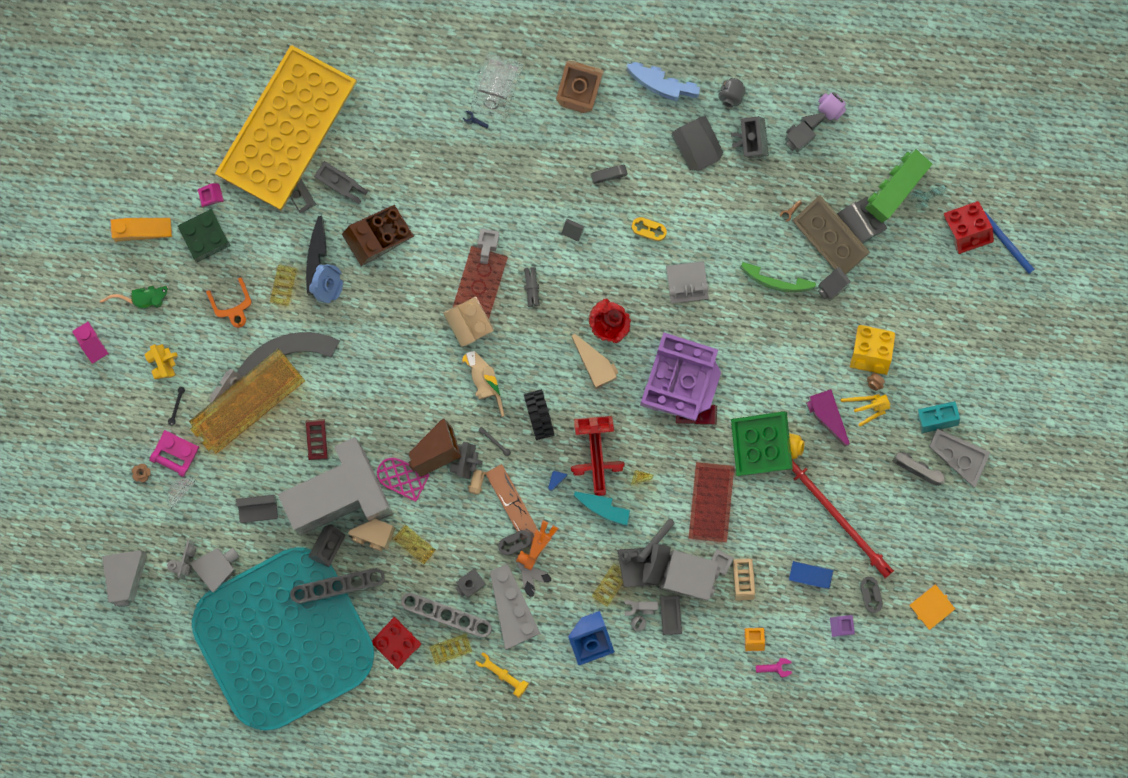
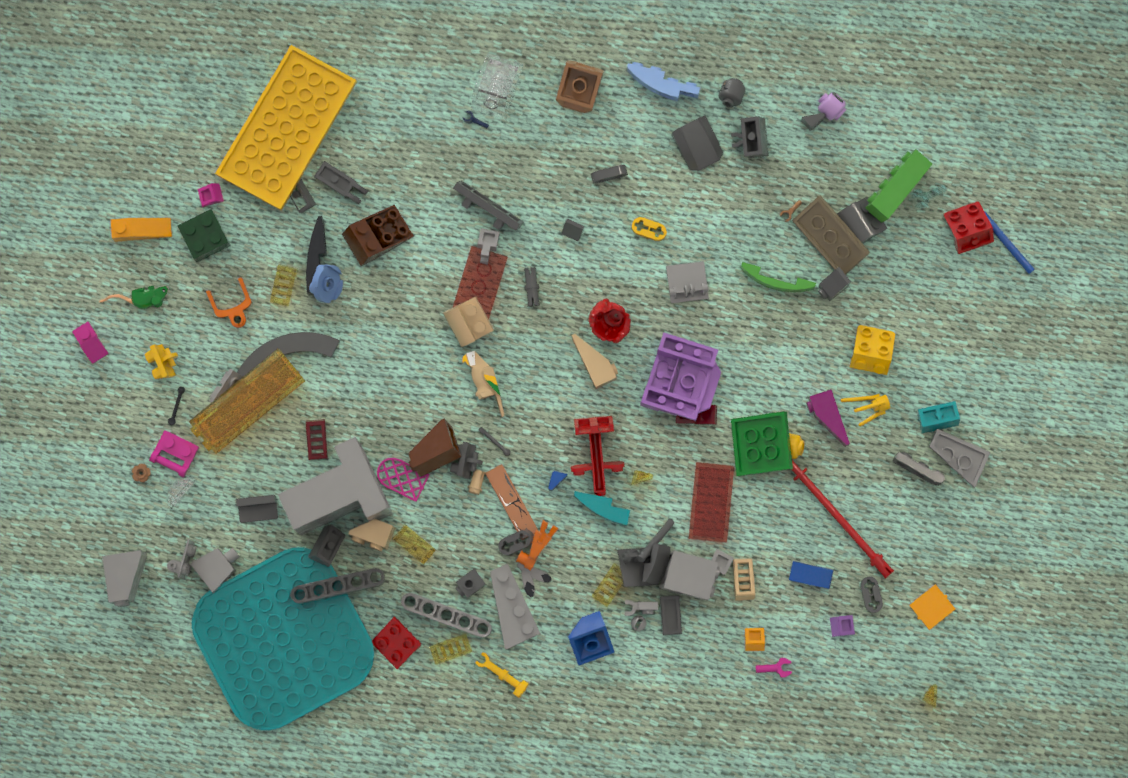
black tyre [523,389,555,441] -> none
dark grey brick [785,121,816,153] -> none
medium nougat plate [867,373,885,391] -> none
none -> dark grey hinge [453,180,524,230]
none -> clear yellow slope [922,684,938,708]

